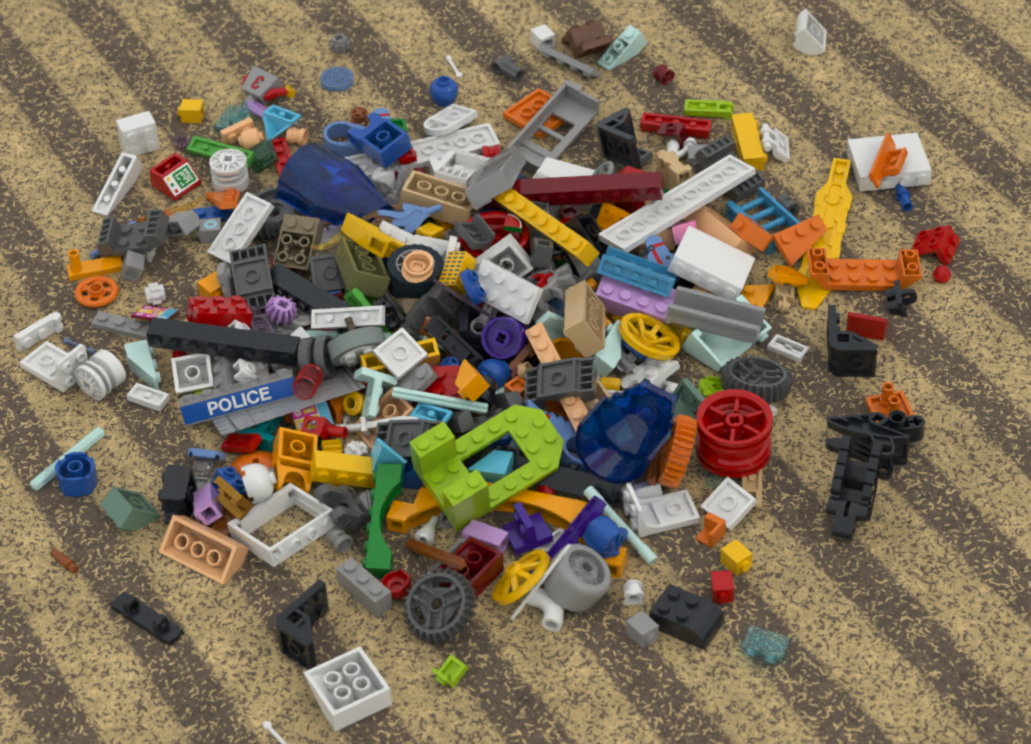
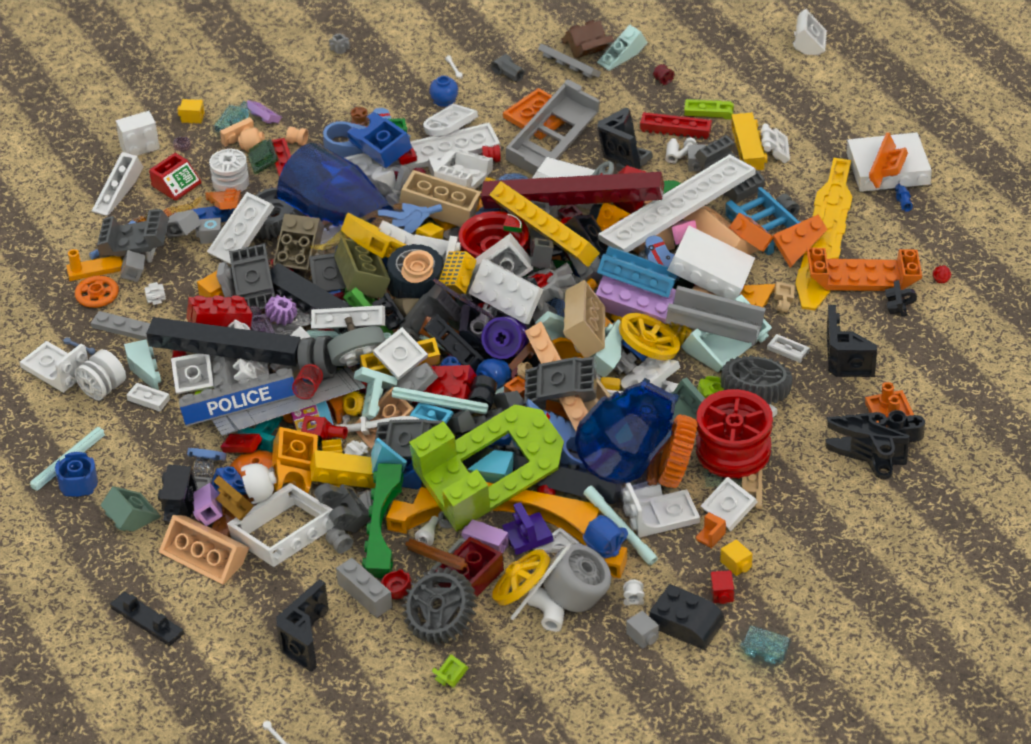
white plate [14,312,63,352] -> none
dark orange animal [50,548,79,573] -> none
piece [131,305,179,323] -> none
bright green plate [186,135,255,169] -> none
light grey torso [242,66,296,105] -> none
medium azure slope [263,105,301,142] -> none
white slope [304,647,392,732] -> none
tile [320,66,354,92] -> none
dark grey bracket [454,214,495,250] -> none
light orange slope [455,359,490,403] -> none
blue plate [460,269,486,305] -> none
light grey piece [464,145,527,210] -> none
white brick [530,24,556,53] -> none
dark purple plate [547,495,607,560] -> none
tan hips [655,149,692,191] -> none
dark red bracket [657,122,688,149] -> none
light orange plate [767,265,809,287] -> none
black piece [826,434,883,540] -> none
red slope [846,312,889,341] -> none
red bracket [911,225,960,265] -> none

